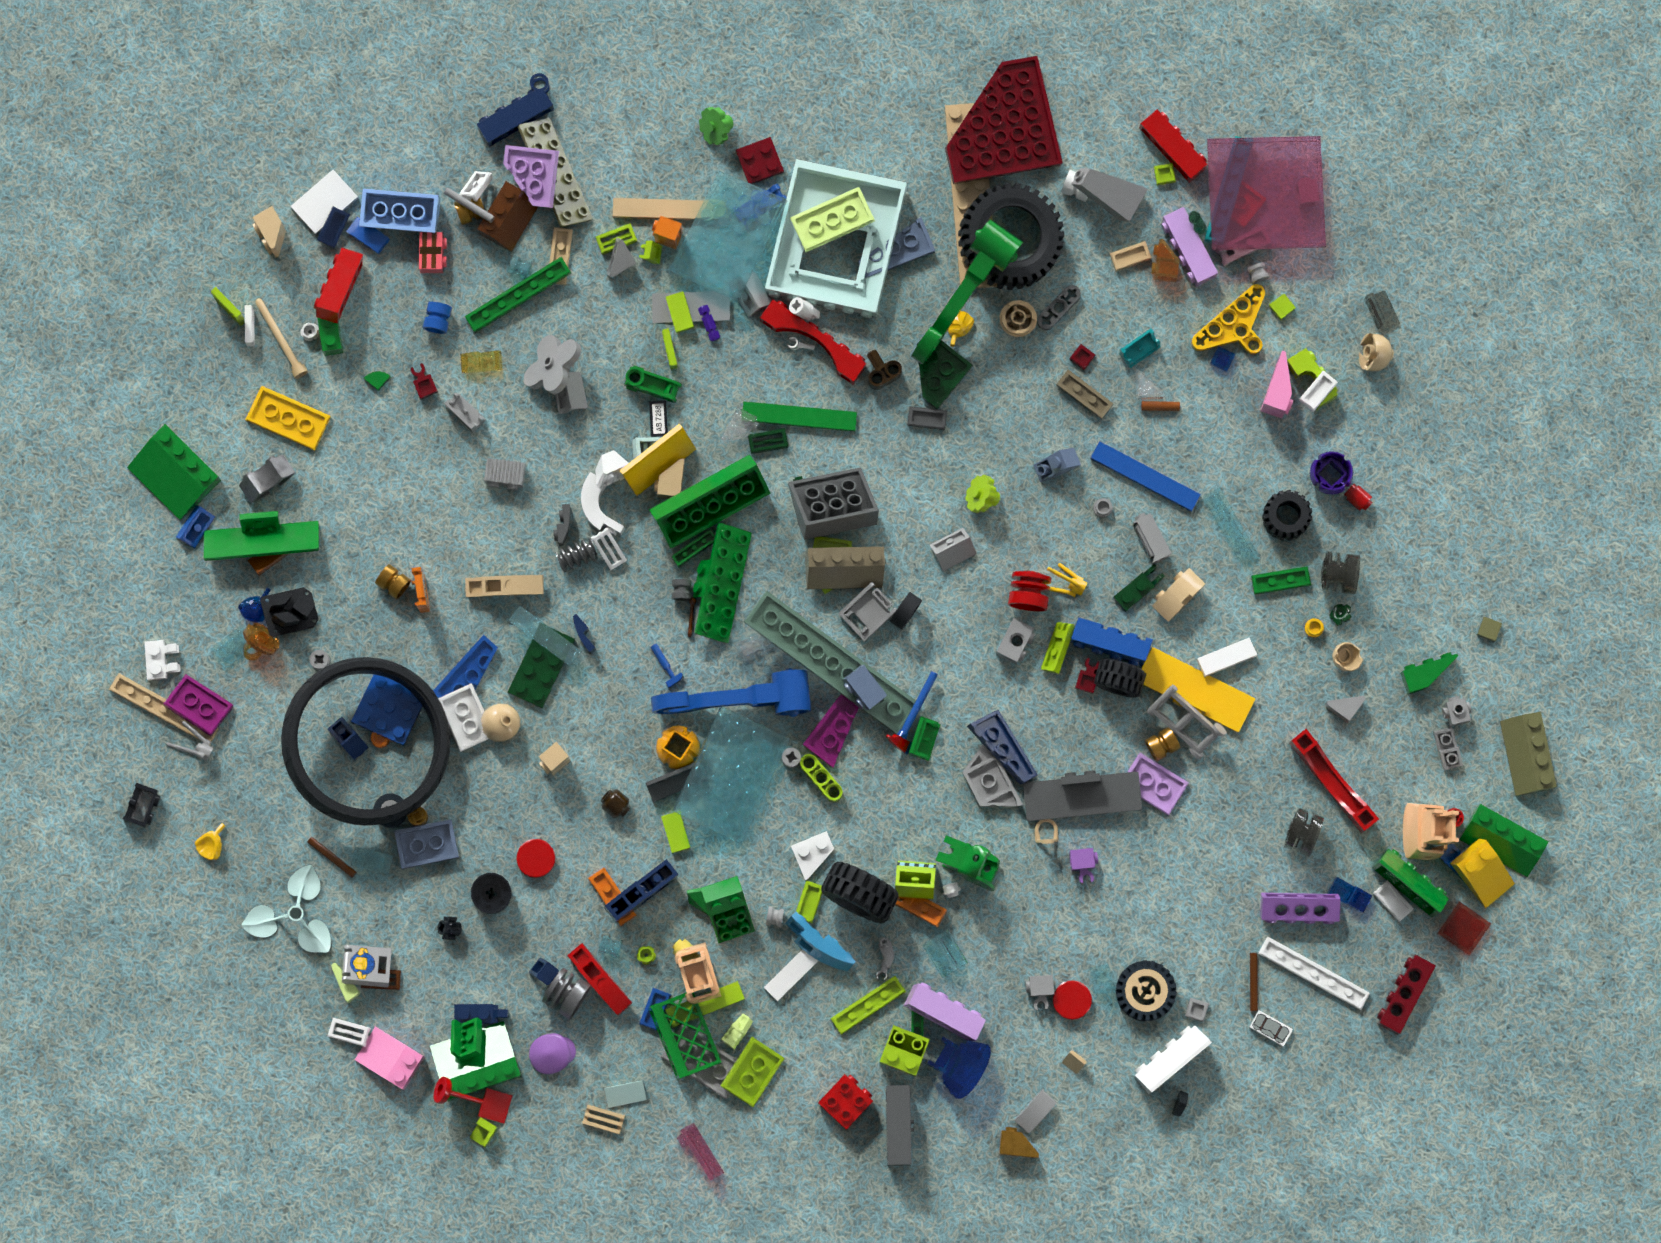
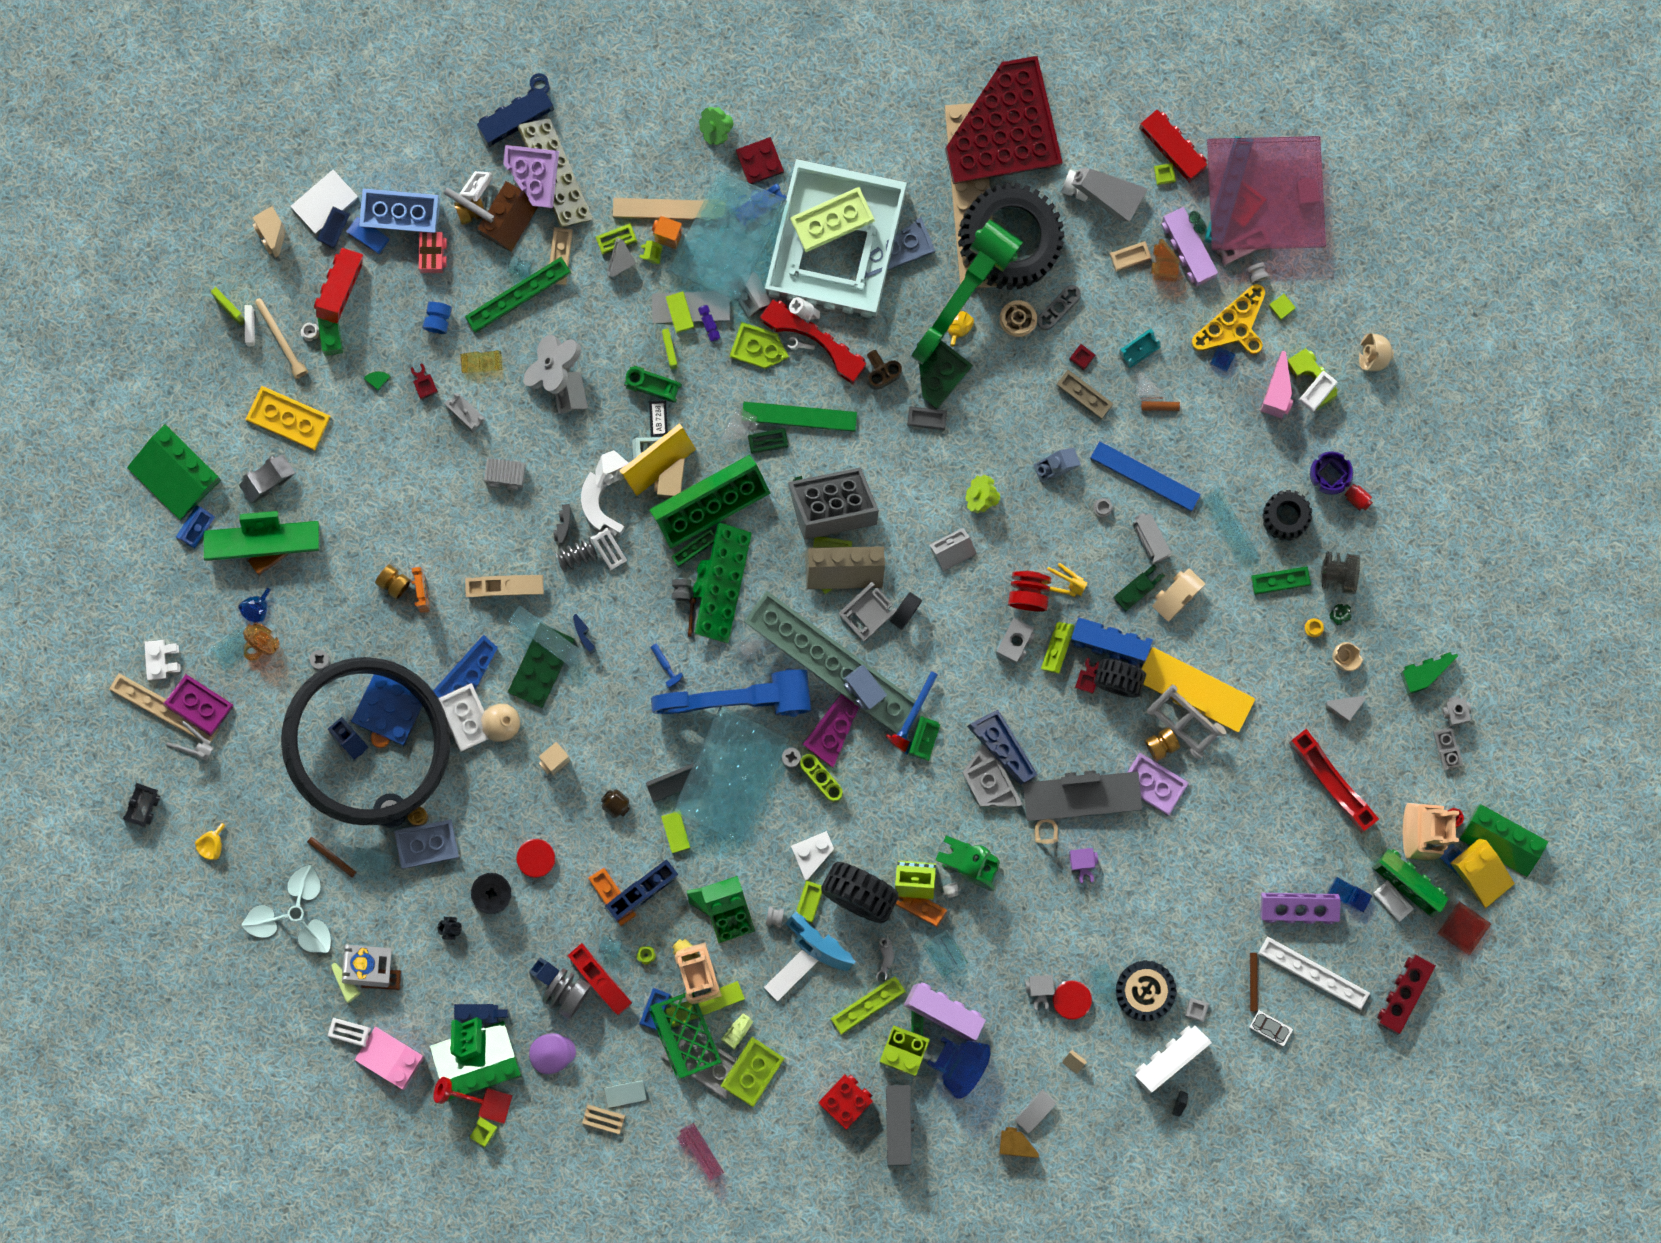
black piece [260,587,318,637] -> none
light orange piece [656,725,700,770] -> none
white tile [1197,638,1257,677] -> none
clear smoke wheel [1284,808,1324,857] -> none
clear smoke panel [1364,291,1400,333] -> none
olive tile [1477,617,1502,642] -> none
olive slope [1500,712,1557,796] -> none
none -> lime tile [729,322,789,369]

